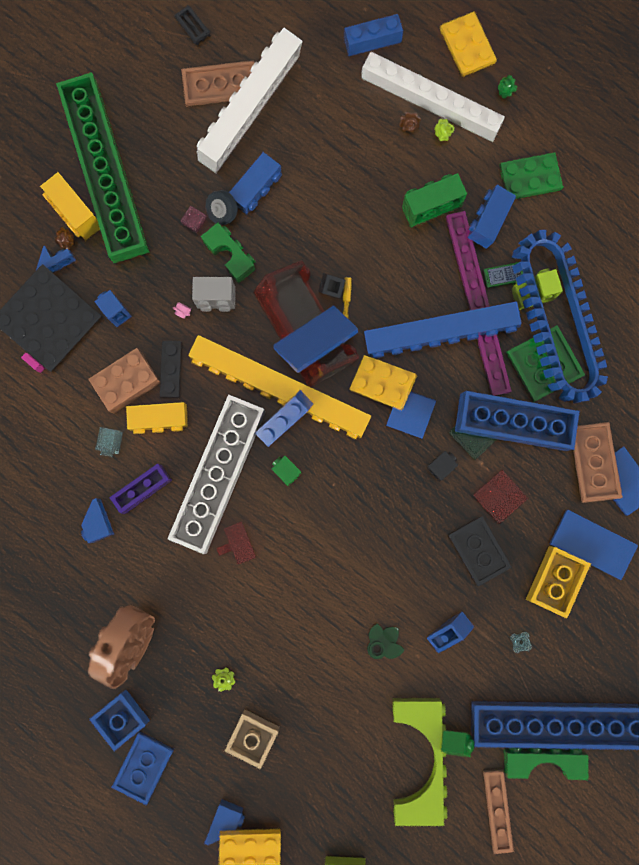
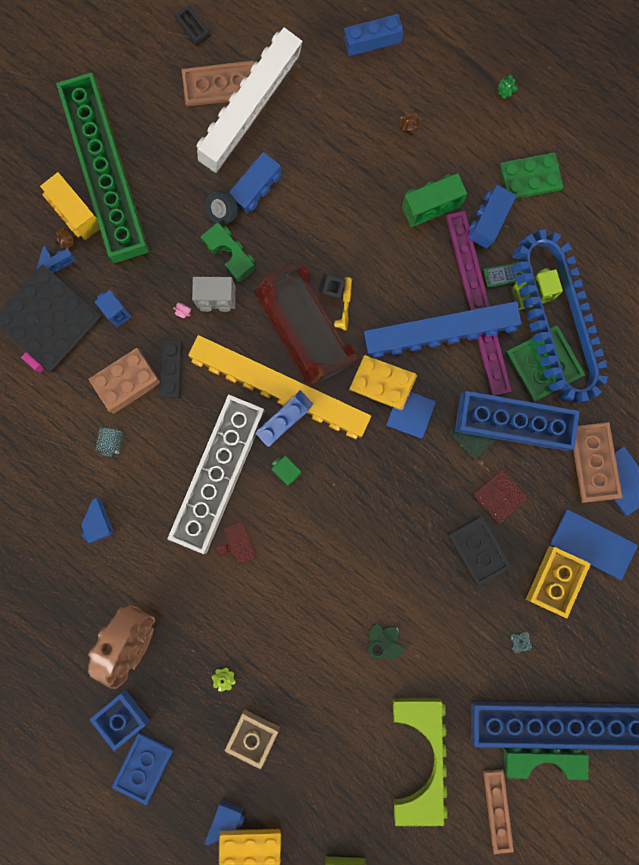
dark purple brick [109,464,173,514] -> none
yellow brick [126,402,188,434] -> none
clear pink plate [181,206,207,233] -> none
blue tile [273,305,358,373] -> none
white brick [362,52,505,142] -> none
black brick [426,451,458,482] -> none
blue slope [427,612,474,653] -> none
lime plant [435,119,454,141] -> none
yellow plate [440,12,497,77] -> none
green brick [441,731,474,757] -> none

